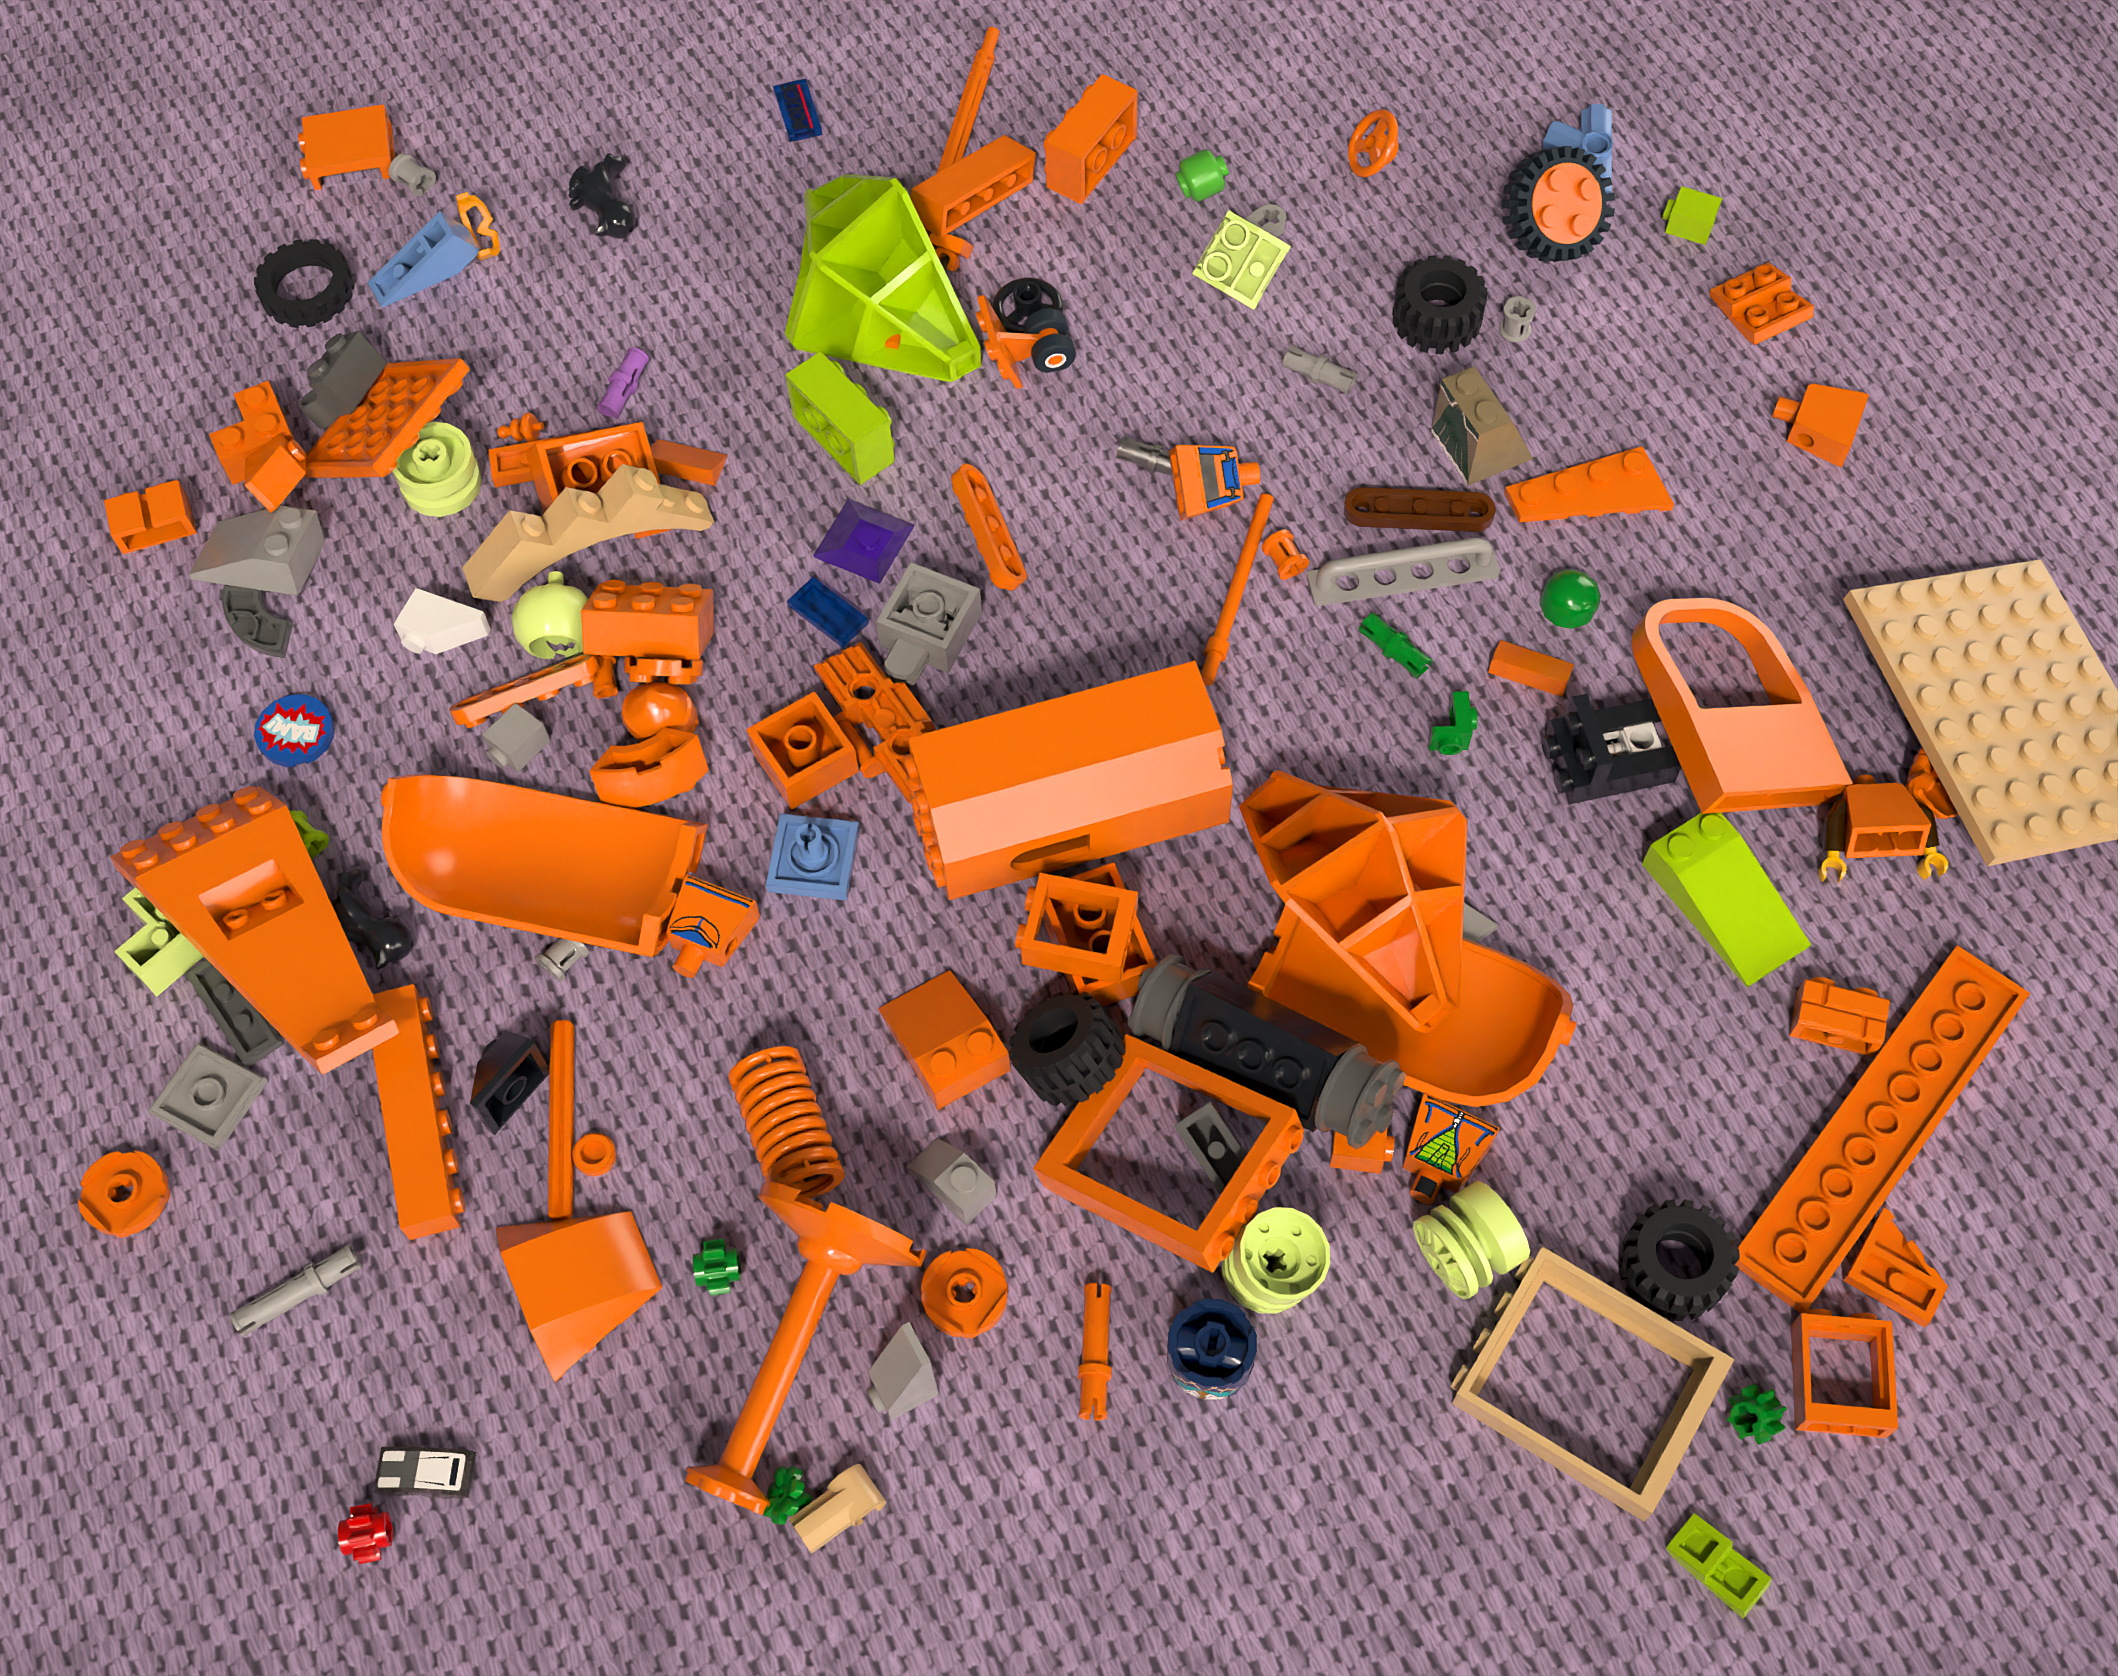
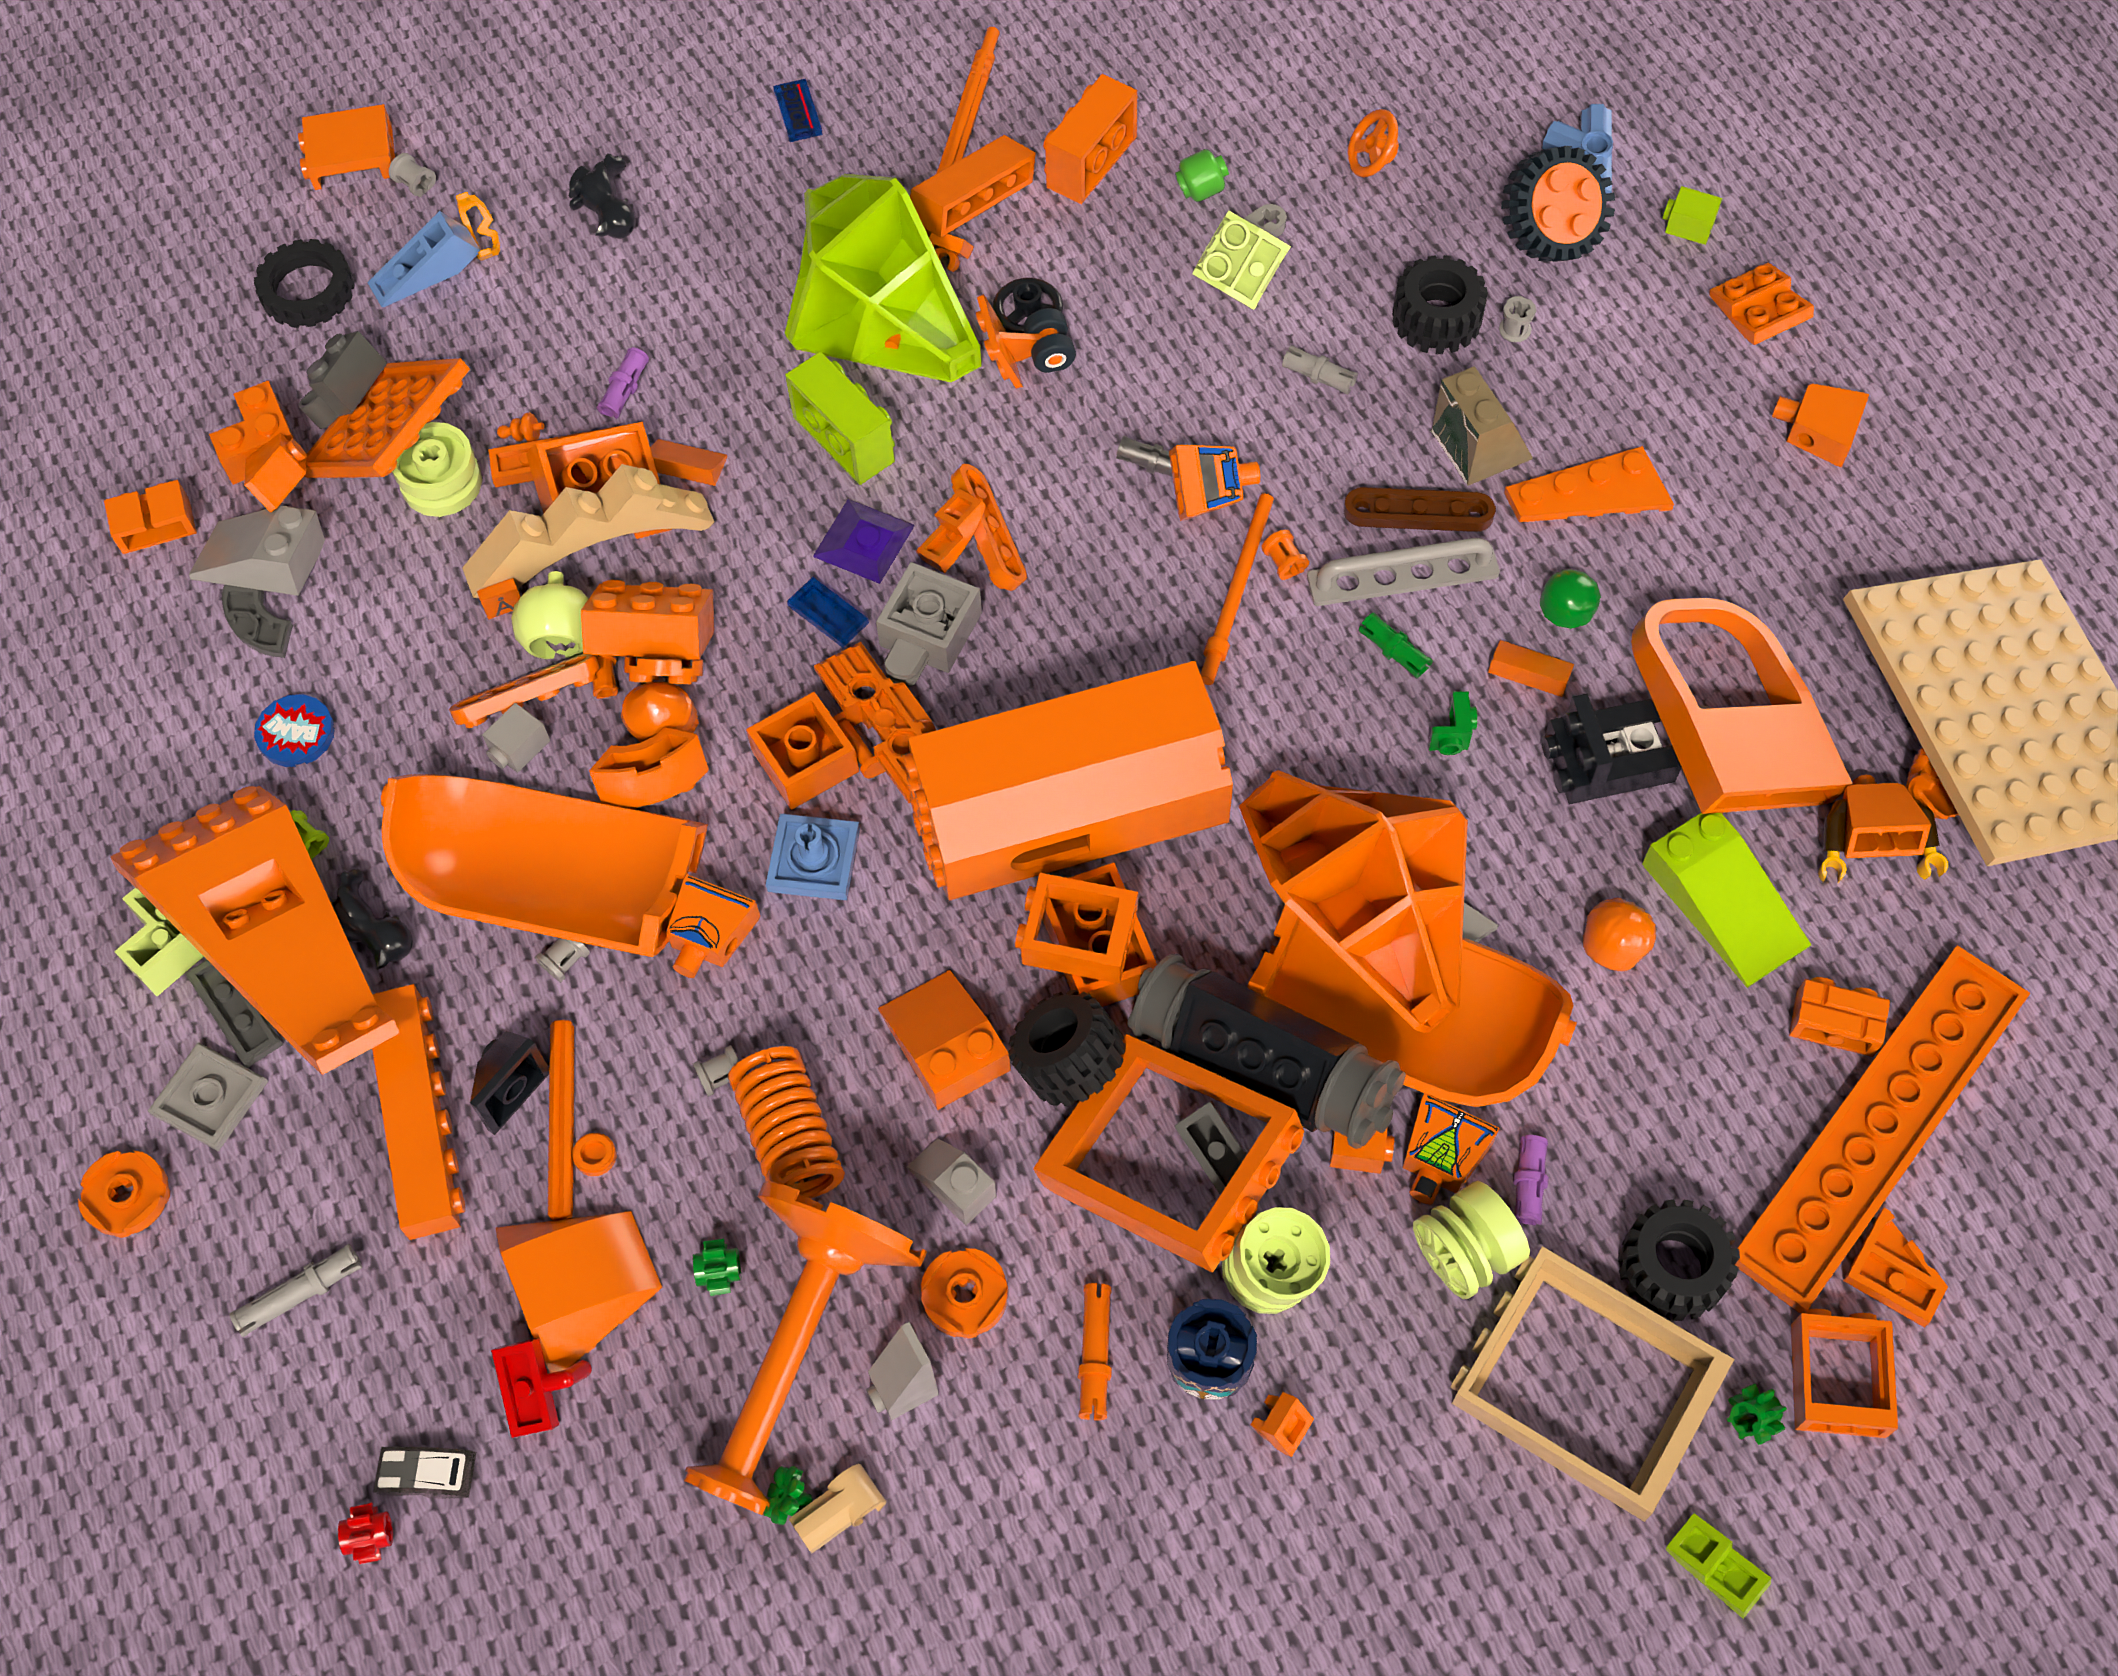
white slope [394,588,491,654] -> none
none -> orange tile [477,578,521,620]
none -> red plate [491,1338,592,1438]
none -> light grey bush [692,1045,745,1097]
none -> orange slope [916,489,986,574]
none -> orange tile [1250,1392,1314,1457]
none -> medium lavender pin [1513,1135,1549,1225]
none -> orange hair [1583,897,1656,971]

